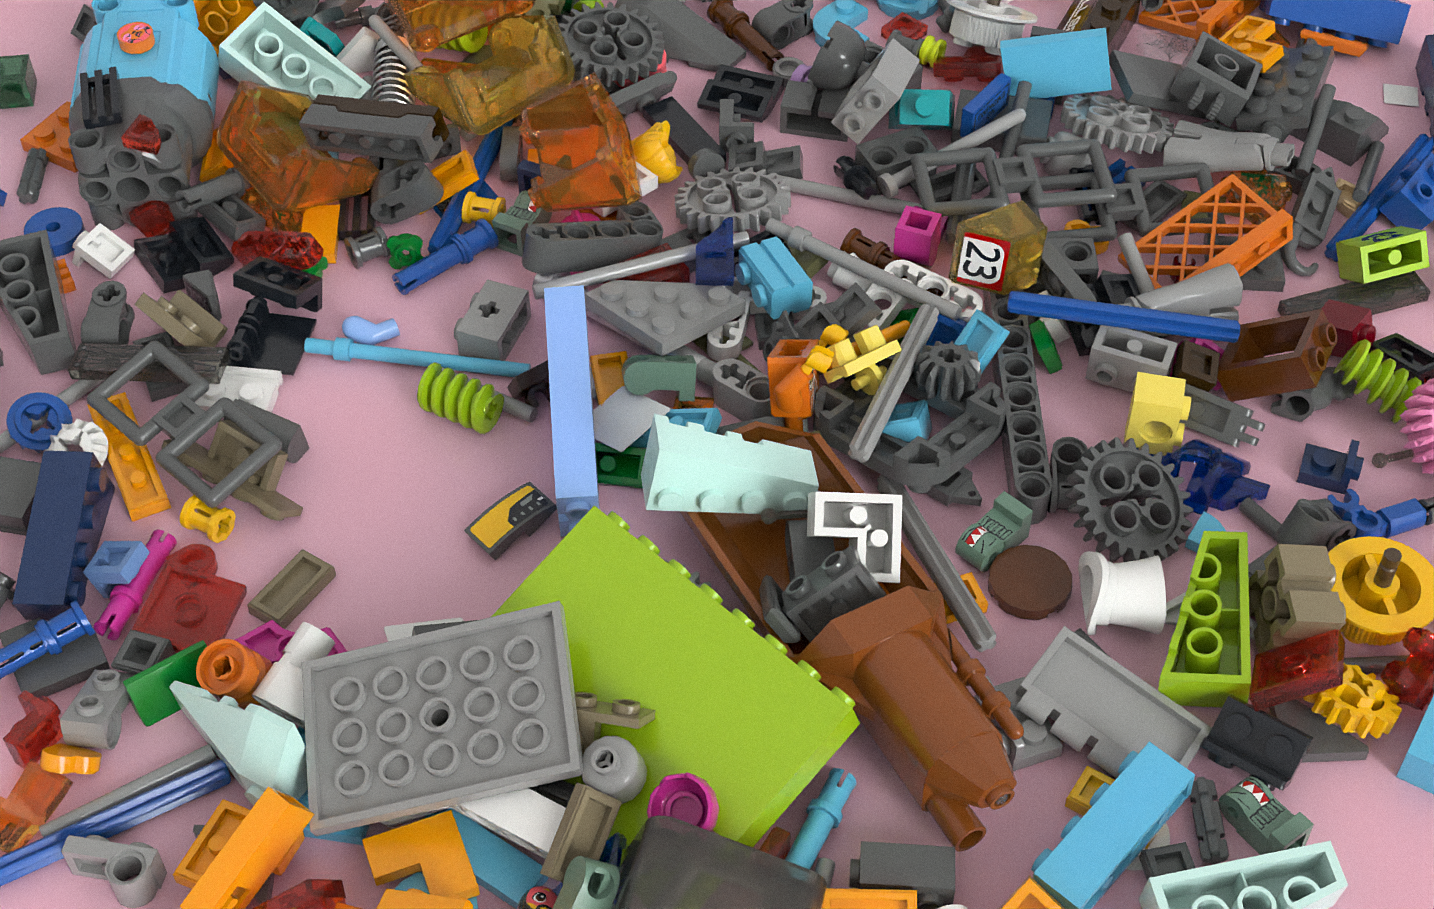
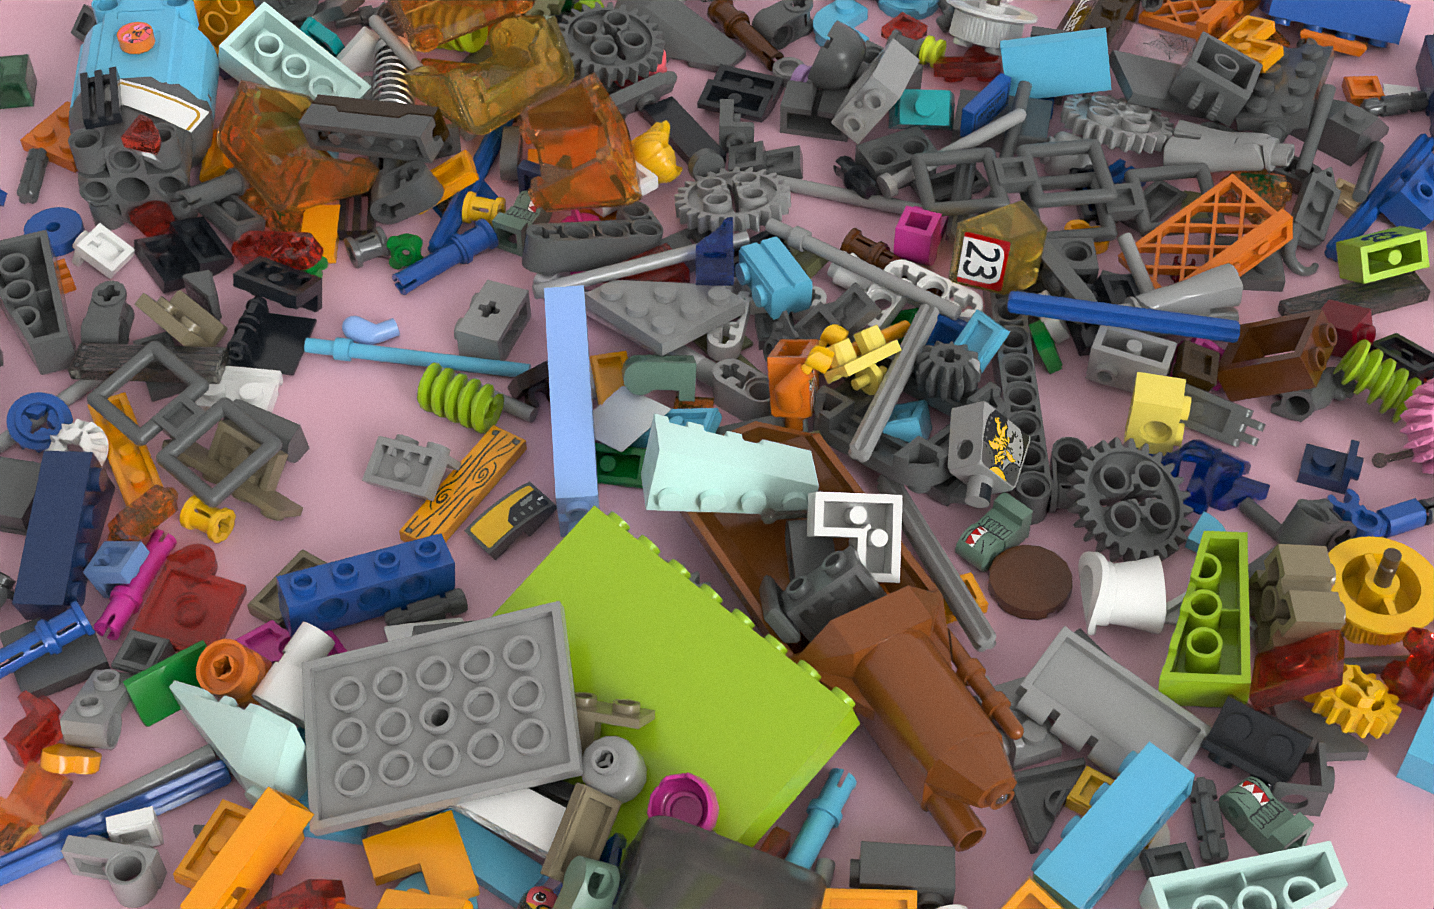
none -> white sticker [105,79,209,133]
none -> white tile [106,806,164,847]
none -> clear orange rock [107,484,178,541]
none -> blue brick [276,533,455,638]
none -> light grey bracket [362,434,461,501]
none -> dark grey axle [384,588,468,626]
none -> light orange tile [399,425,527,543]
none -> light grey torso [948,401,1031,508]
none -> dark grey tile [1010,757,1086,854]
none -> dark grey bracket [1271,741,1335,817]
none -> orange tile [1341,76,1385,107]
none -> dark grey axle [1360,90,1429,117]

